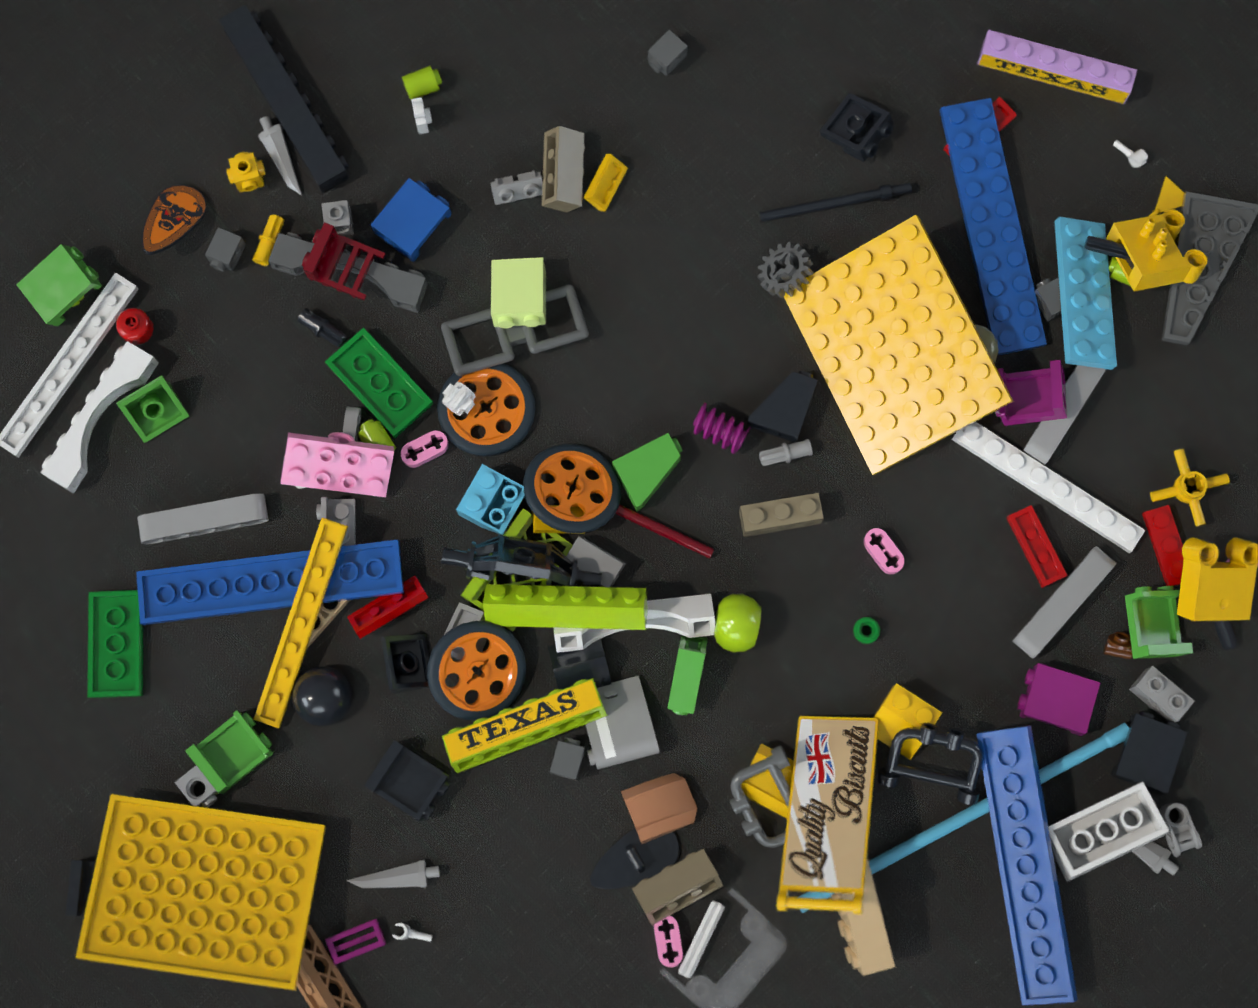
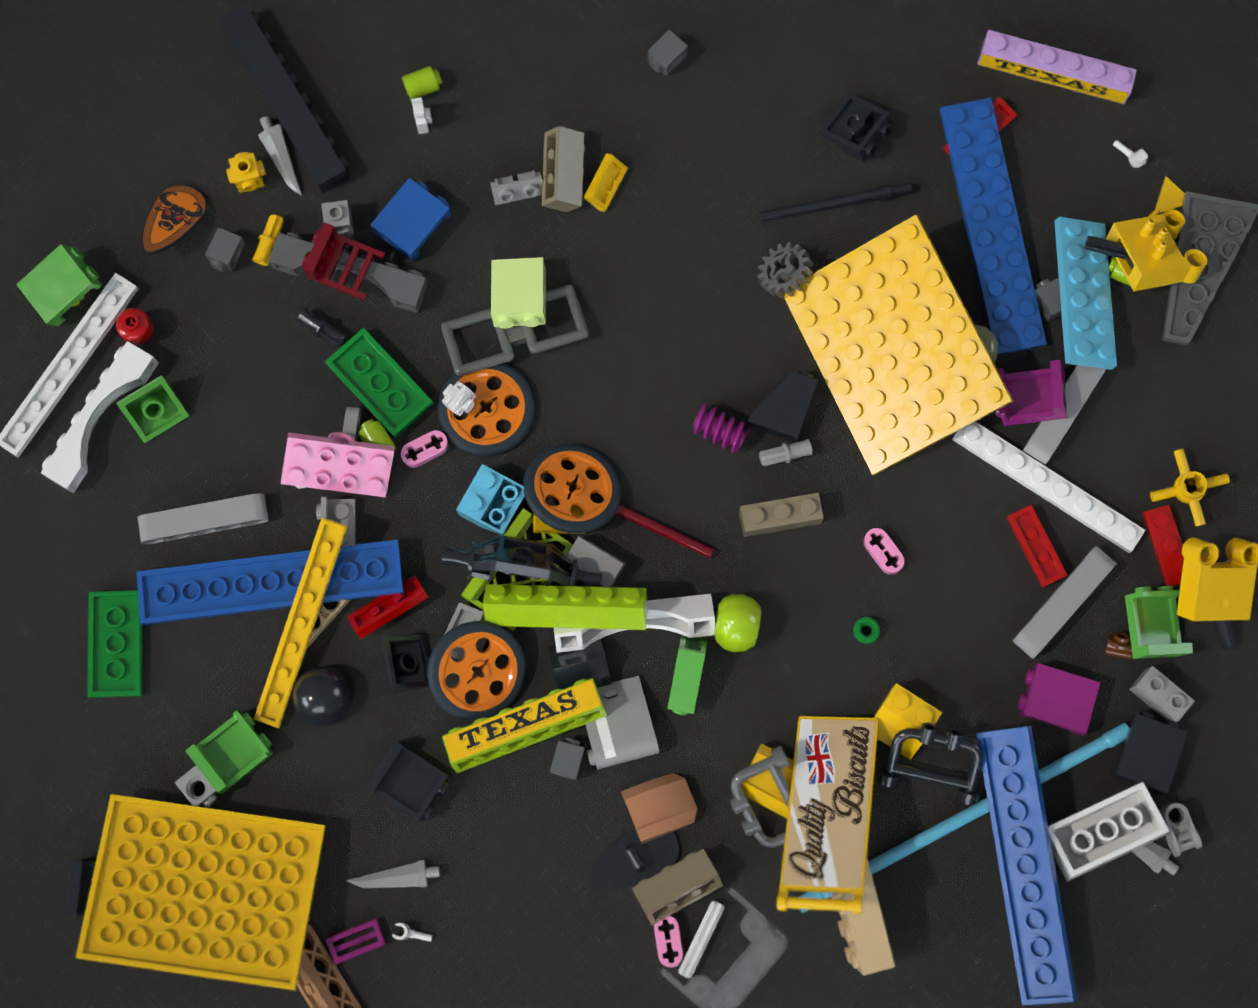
bright green slope [612,433,682,512] -> none

